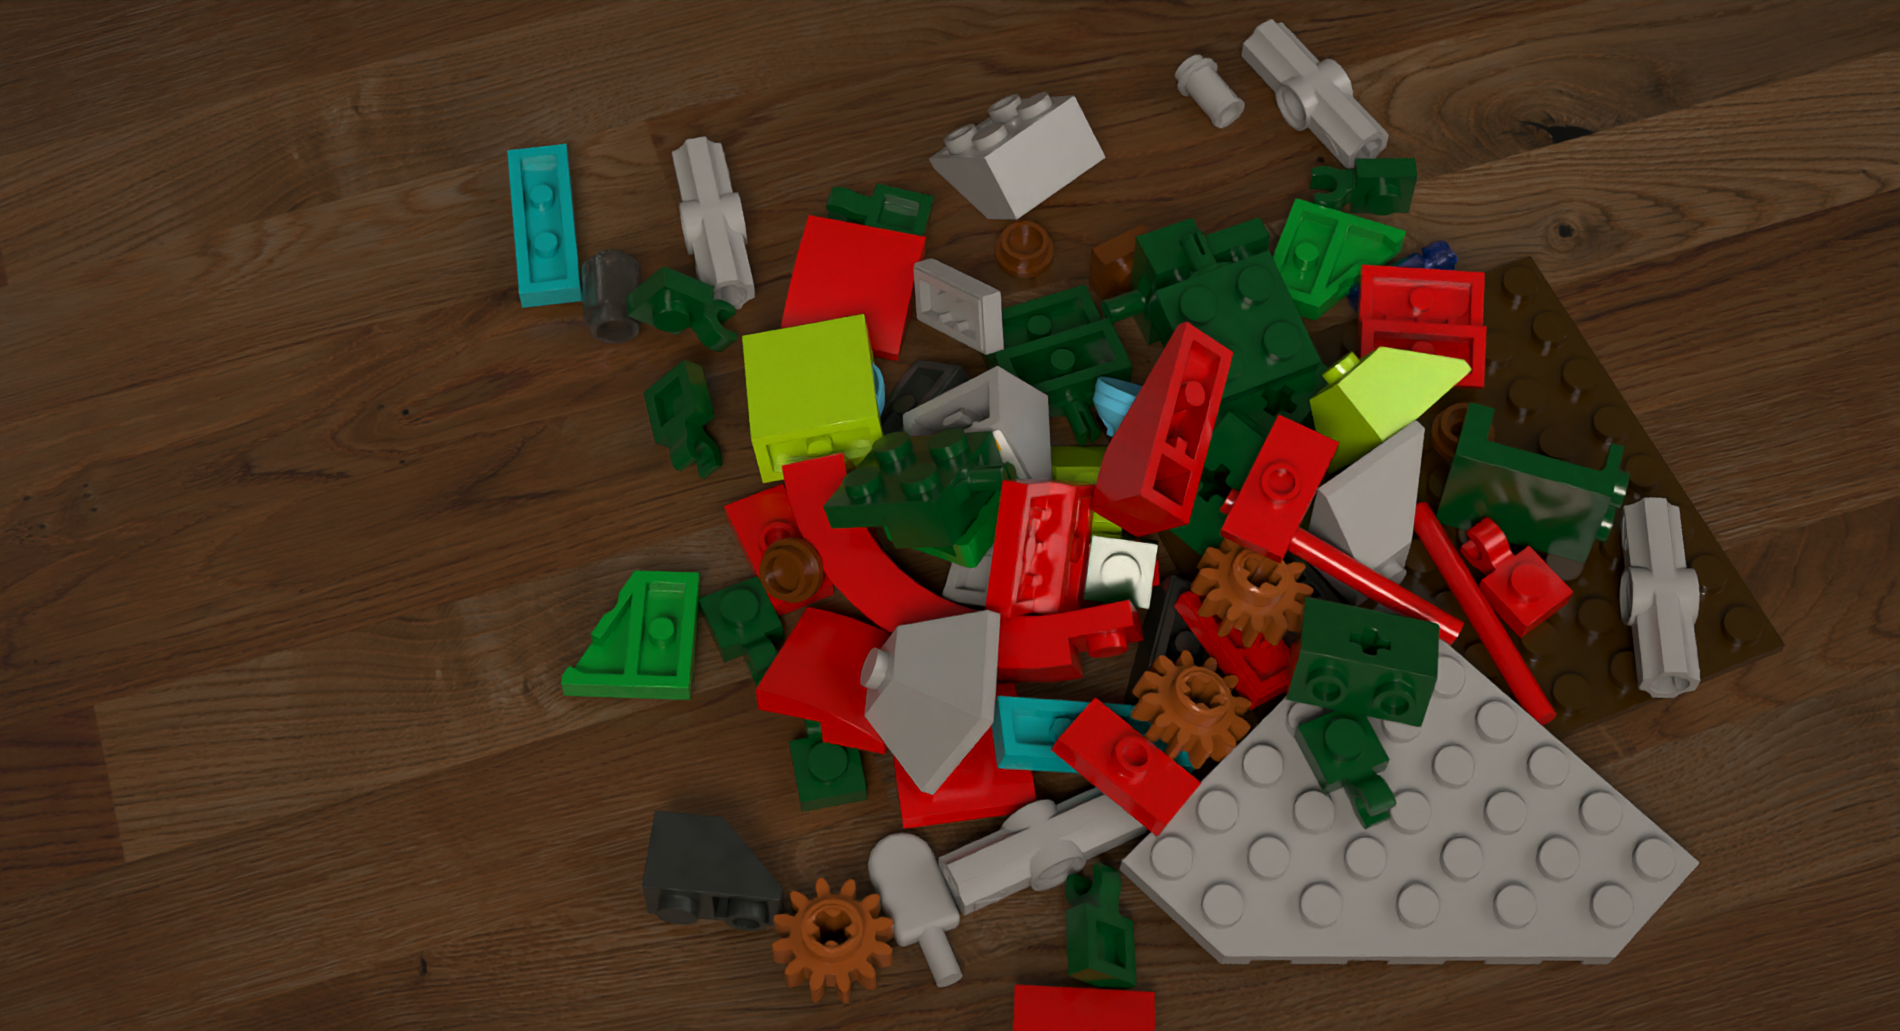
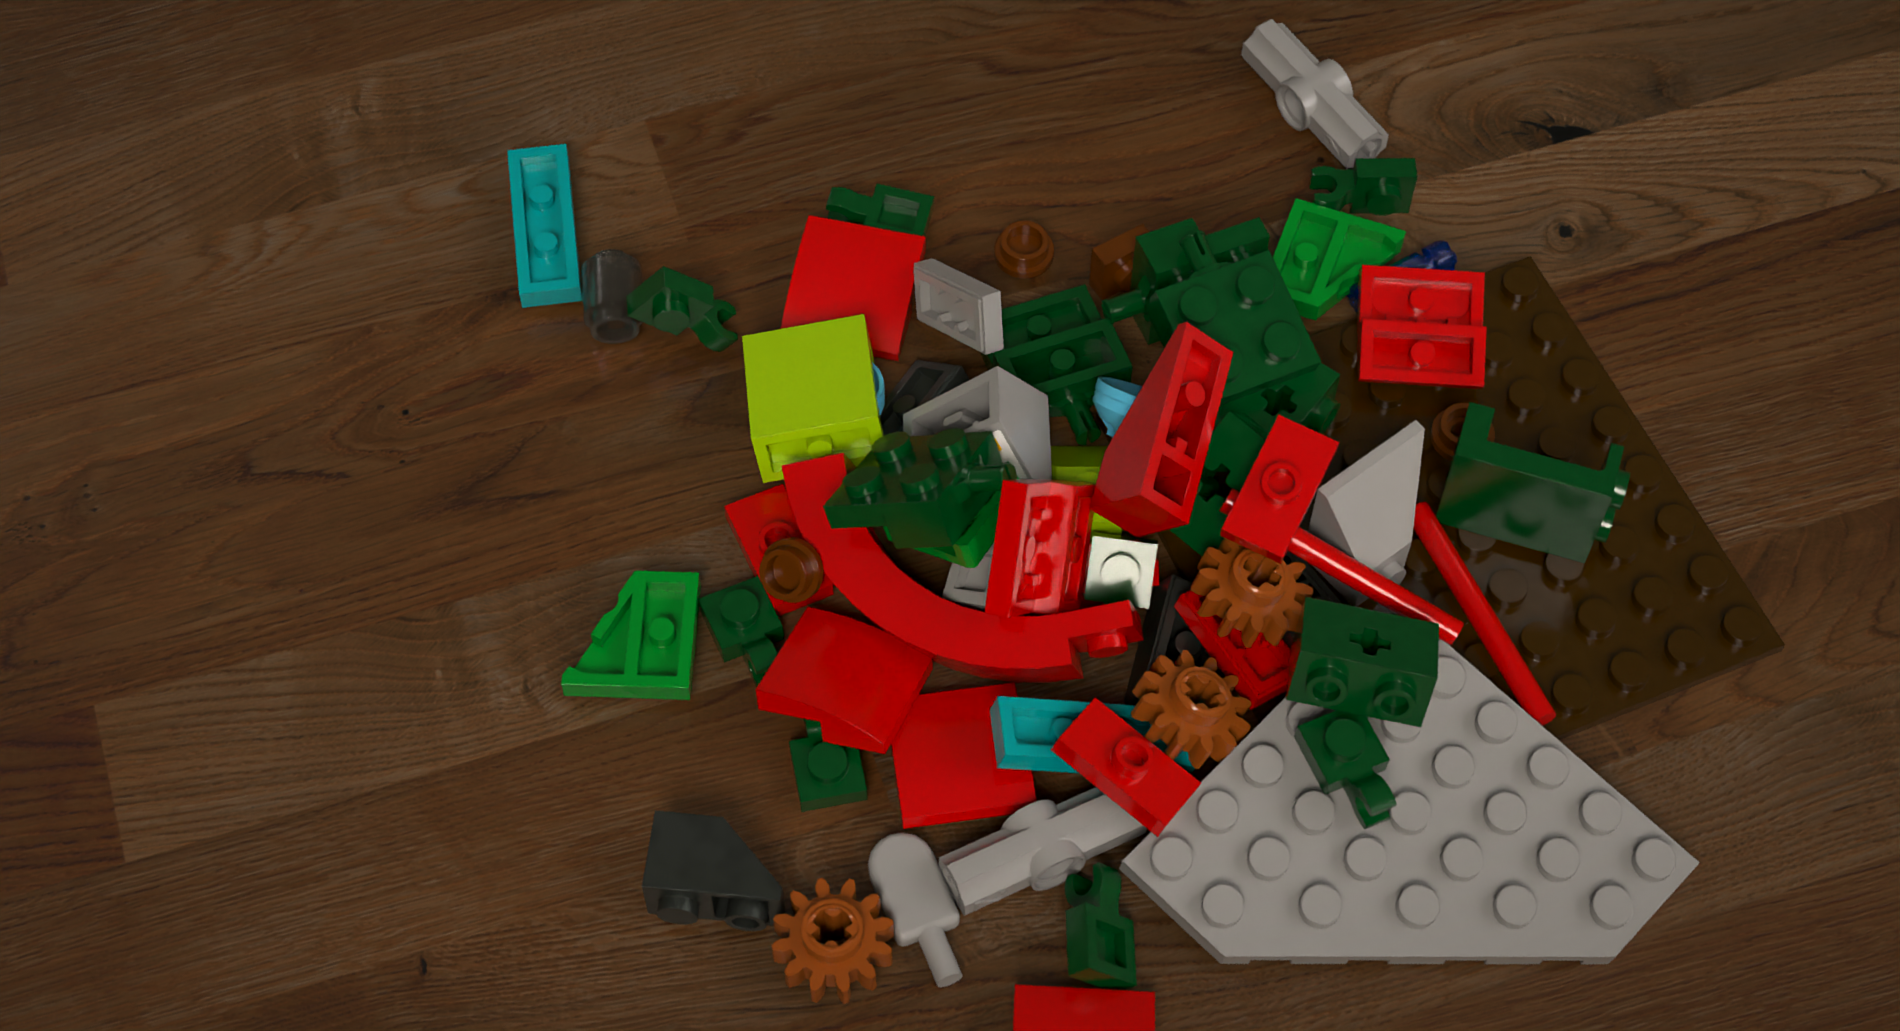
dark green plate [643,360,722,479] -> none
light grey piece [672,137,755,310] -> none
light grey slope [860,610,1000,795] -> none
light grey slope [929,92,1105,219] -> none
light grey pin [1175,54,1245,128] -> none
lime slope [1310,346,1472,474] -> none
red plate [1460,517,1573,638] -> none
light grey piece [1619,497,1701,698] -> none

